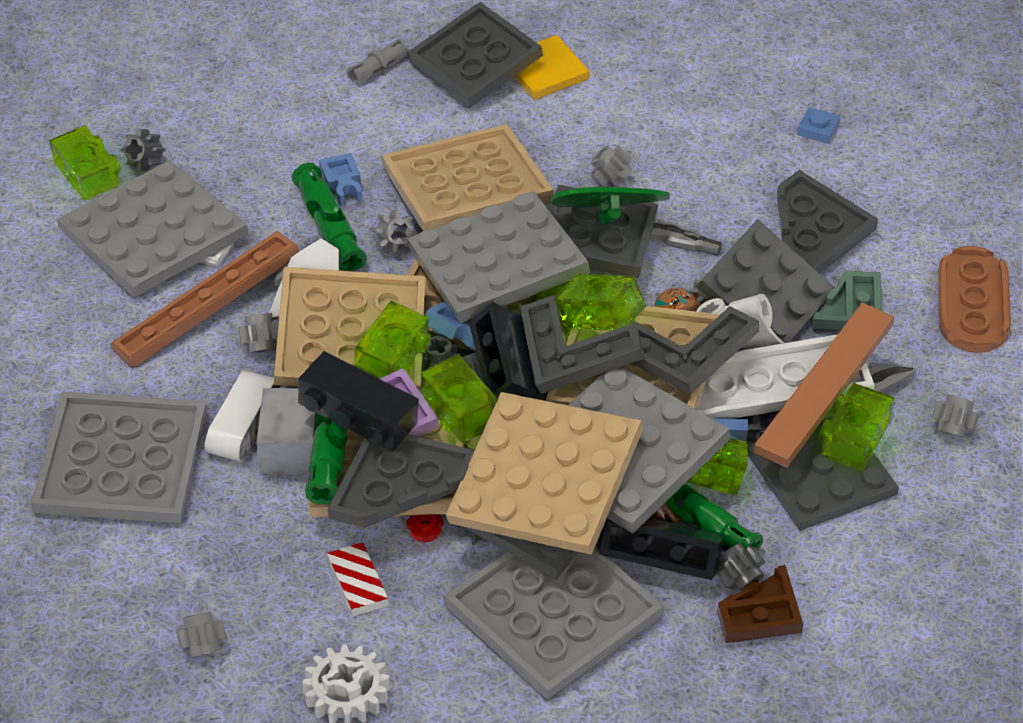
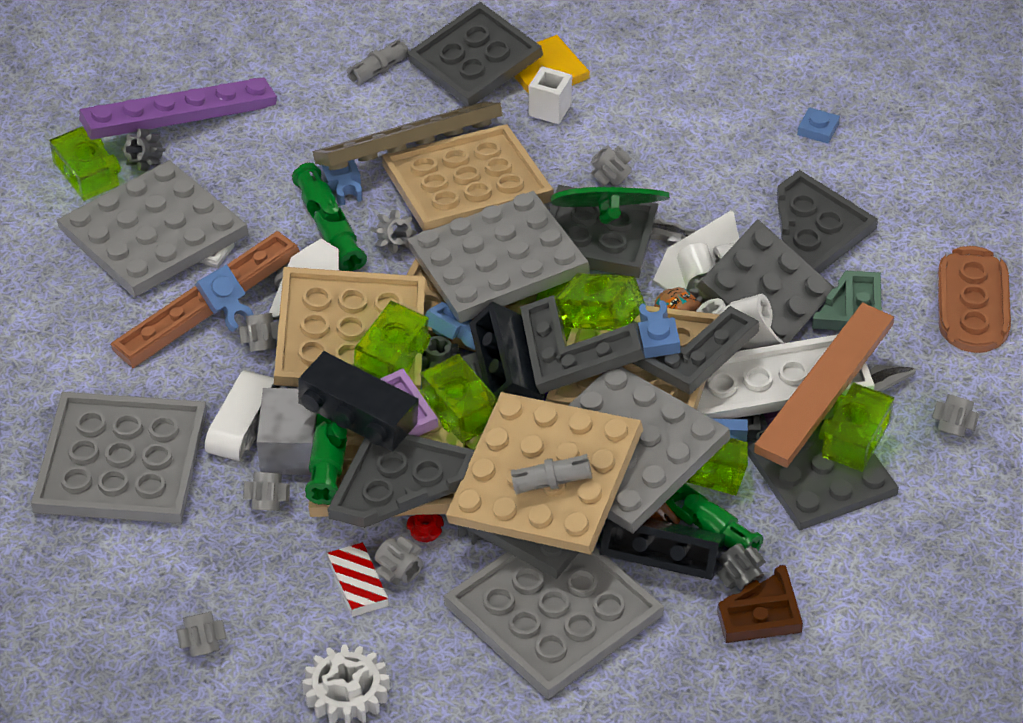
none -> medium lavender plate [79,77,277,140]
none -> medium blue plate [195,264,254,332]
none -> light grey gear [243,472,290,511]
none -> dark tan plate [312,101,503,170]
none -> light grey gear [375,536,423,585]
none -> light grey pin [511,454,592,495]
none -> white brick [528,66,572,124]
none -> medium blue plate [638,301,681,358]
none -> white panel [653,211,740,290]

